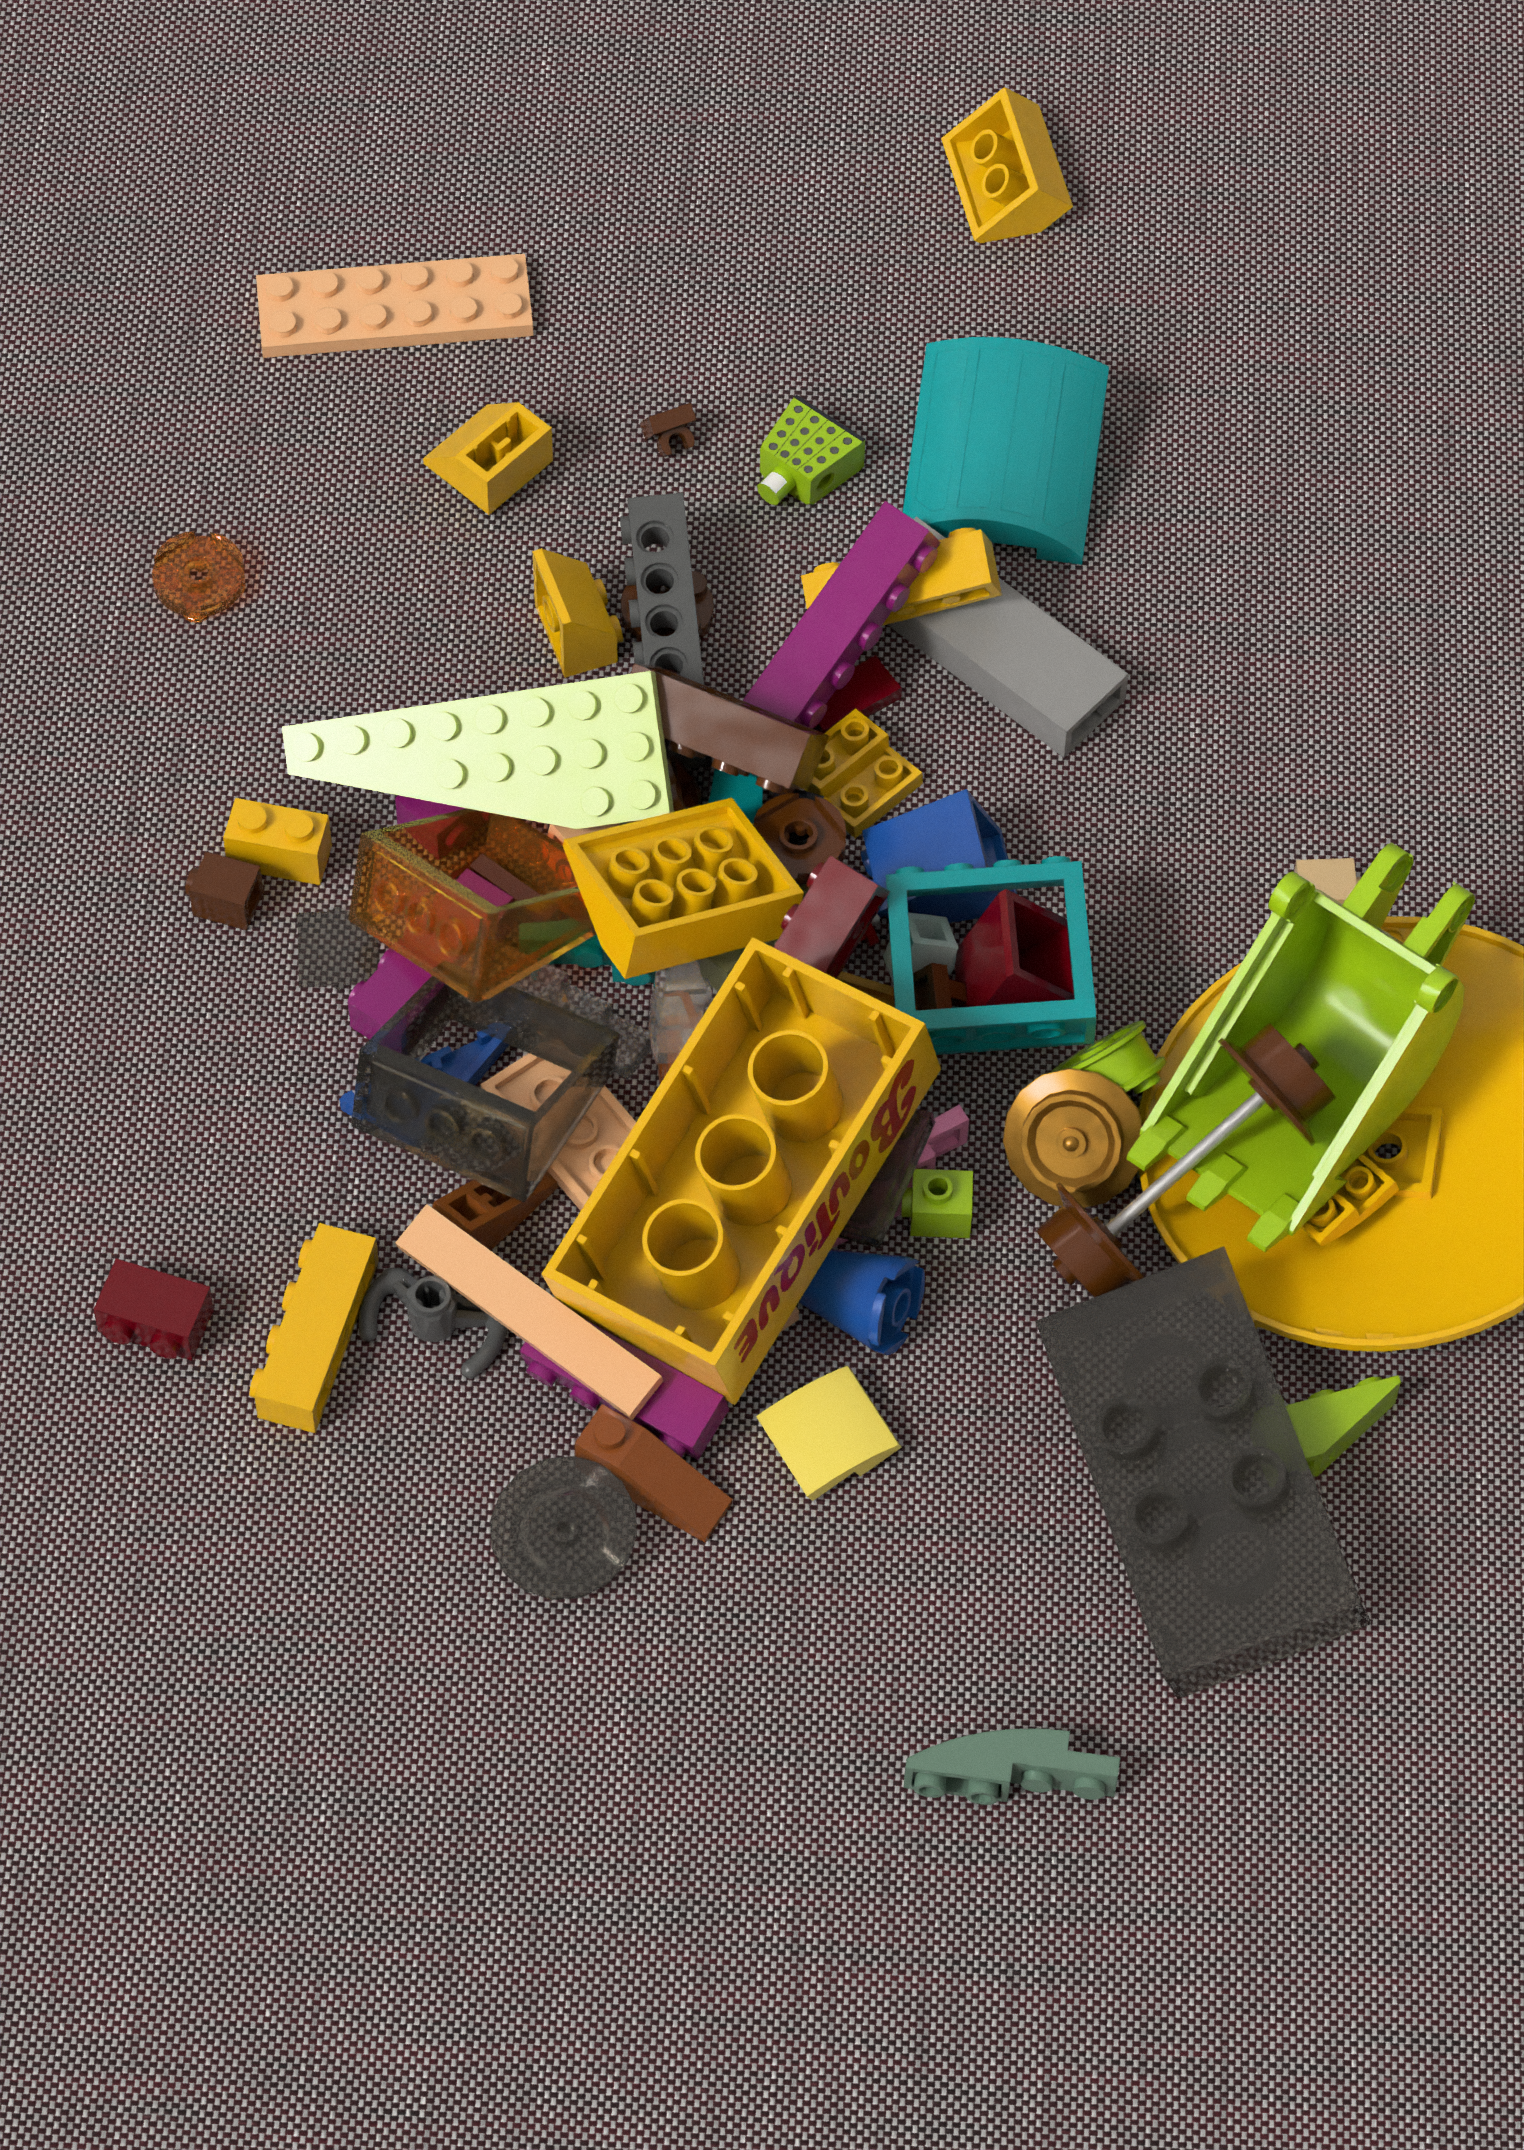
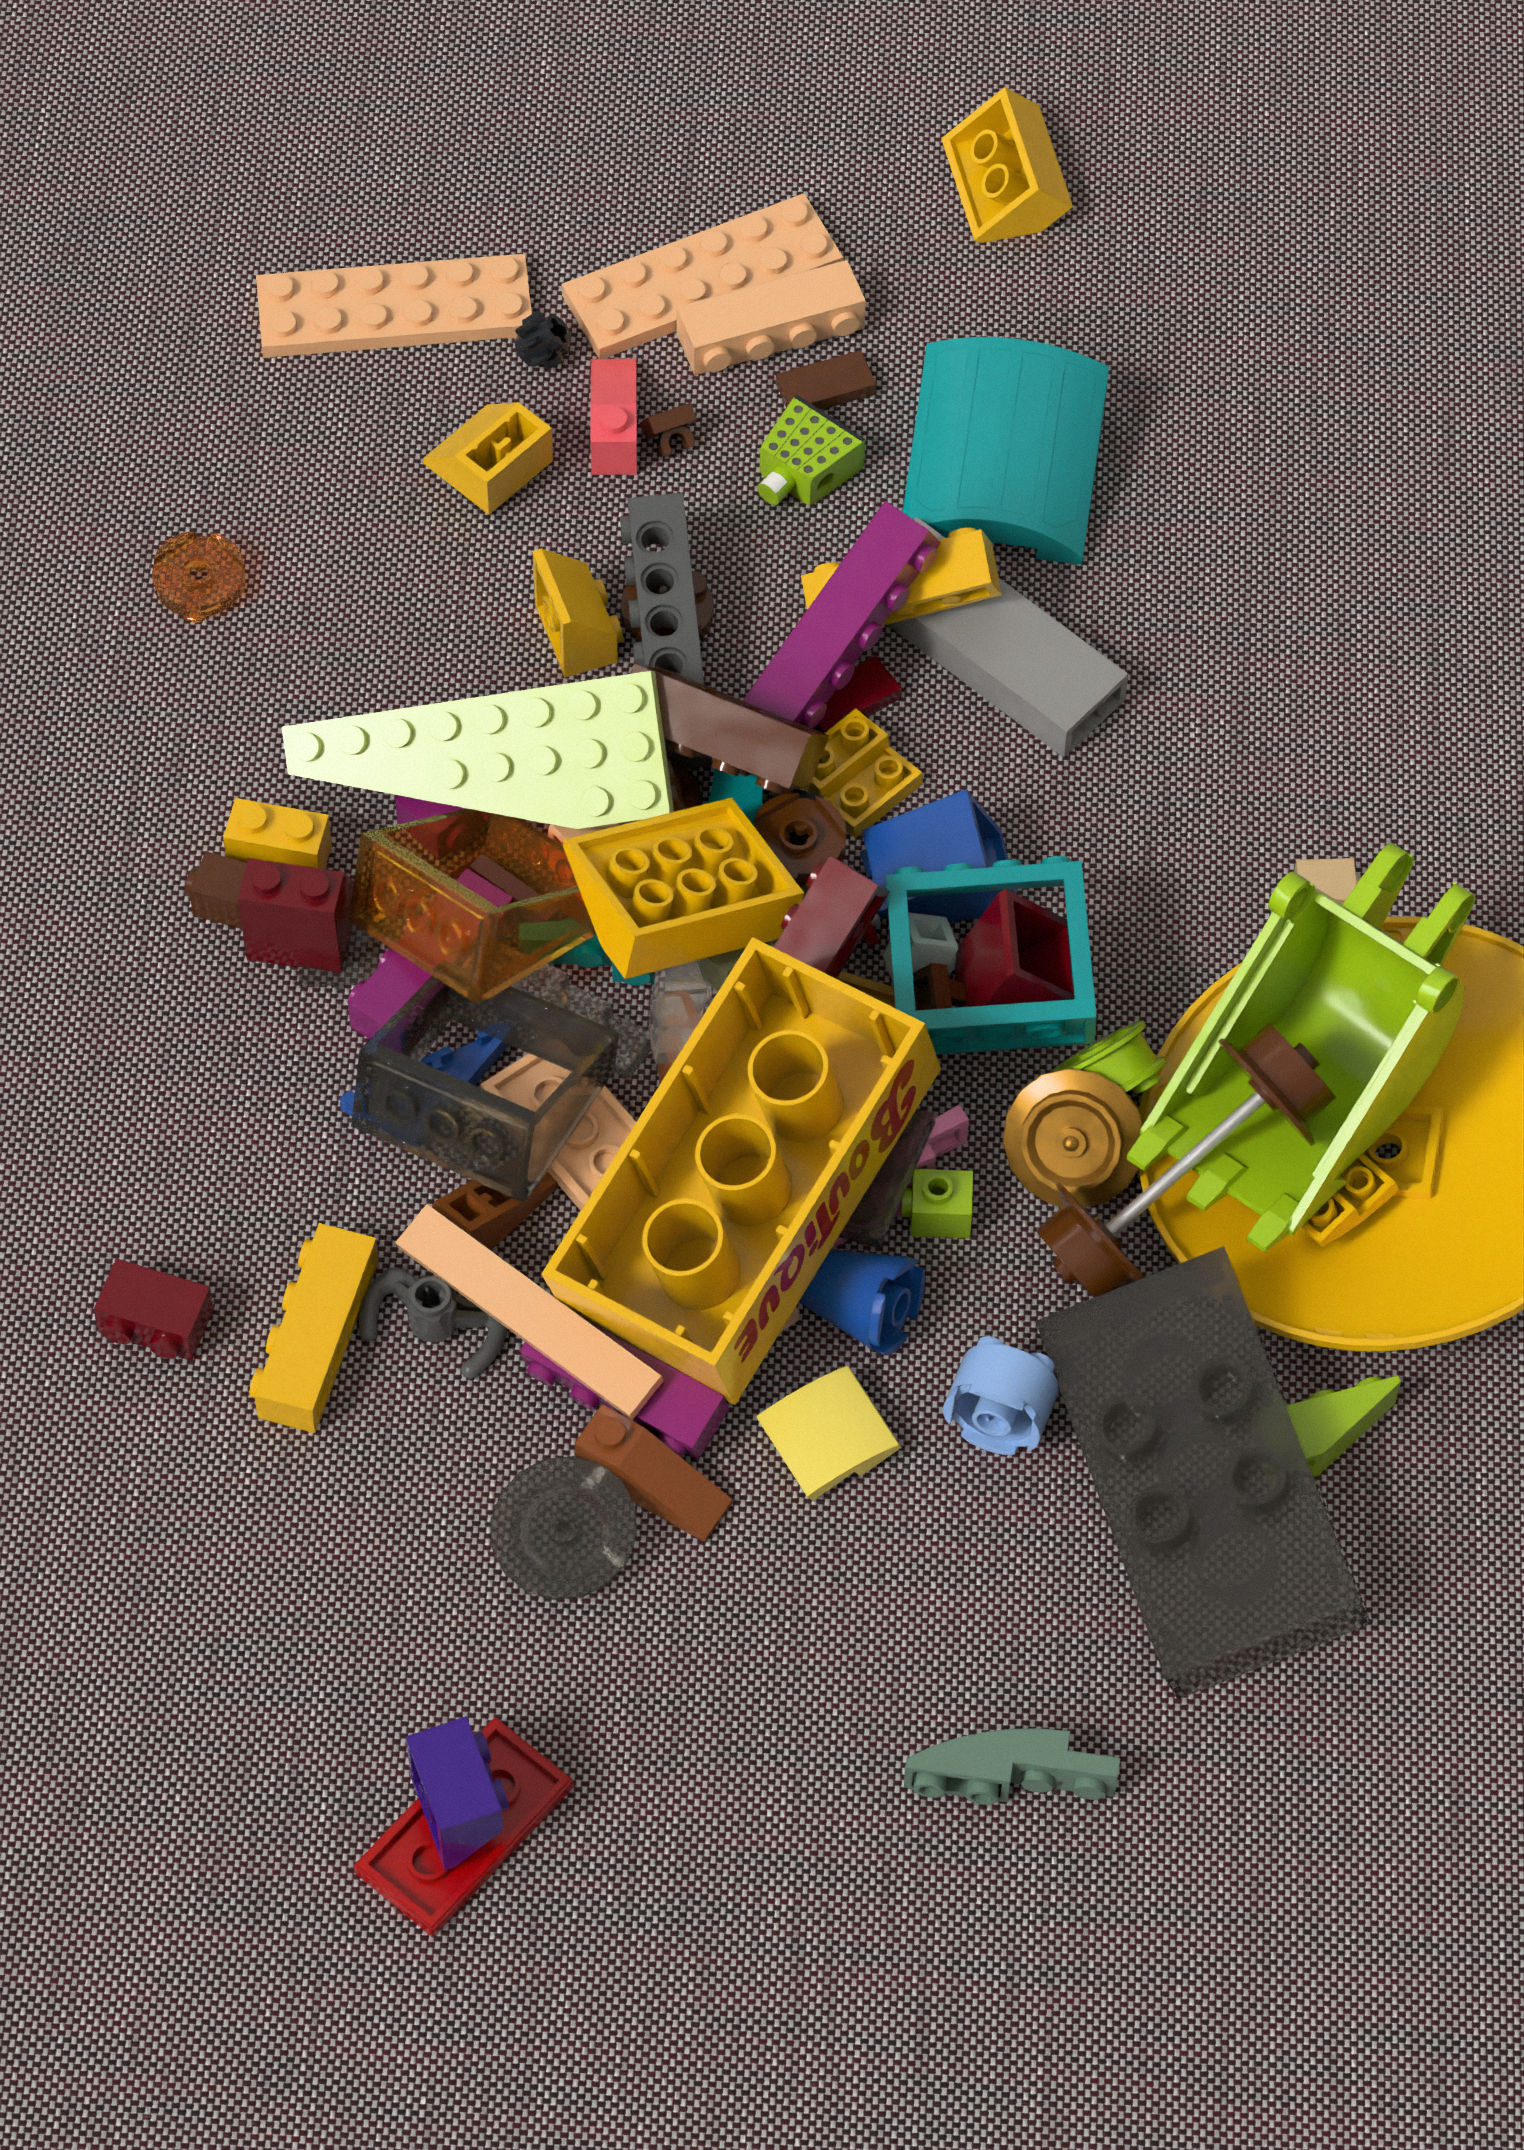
none -> dark red slope [238,858,361,974]
none -> red tile [353,1717,574,1938]
none -> dark purple slope [406,1716,509,1871]
none -> black gear [515,311,571,371]
none -> light nougat plate [561,193,843,359]
none -> coral slope [590,359,637,475]
none -> light nougat brick [677,260,866,376]
none -> reddish brown tile [775,350,877,410]
none -> light blue brick [943,1336,1059,1455]

